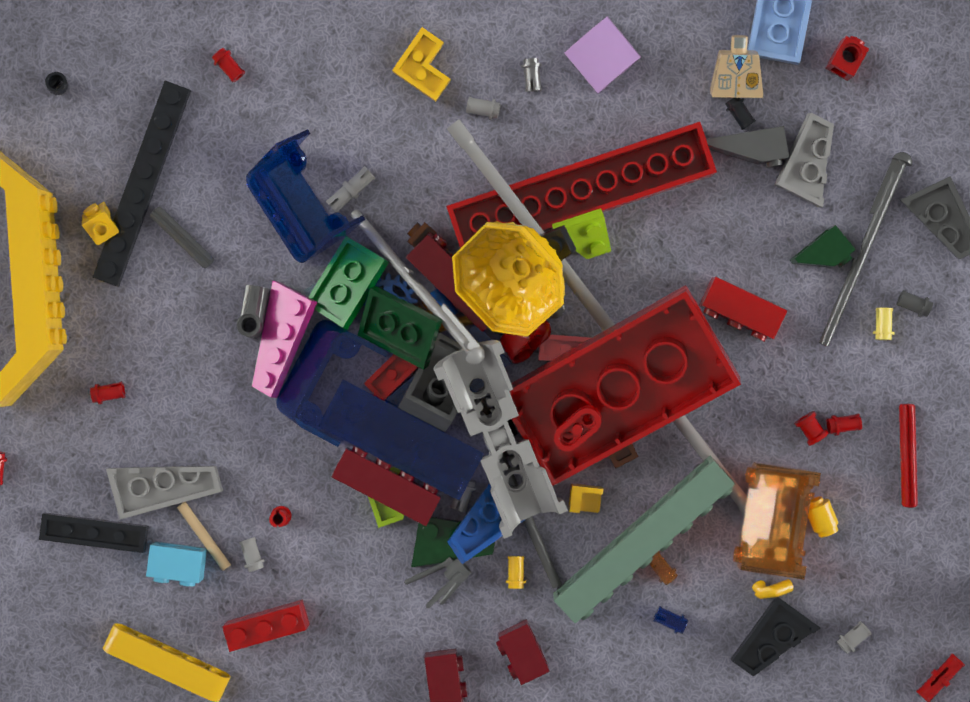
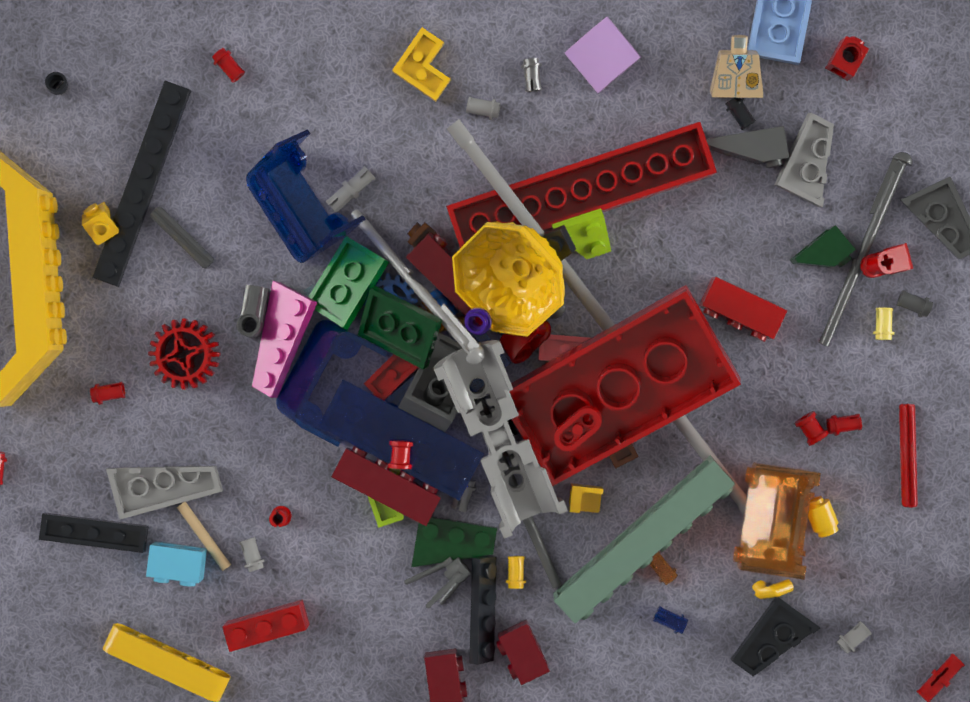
blue wing [447,483,525,564] -> none
none -> red gear [148,318,221,390]
none -> red bush [388,440,413,469]
none -> dark purple plate [465,308,492,335]
none -> black plate [469,555,497,665]
none -> red piece [860,243,913,278]

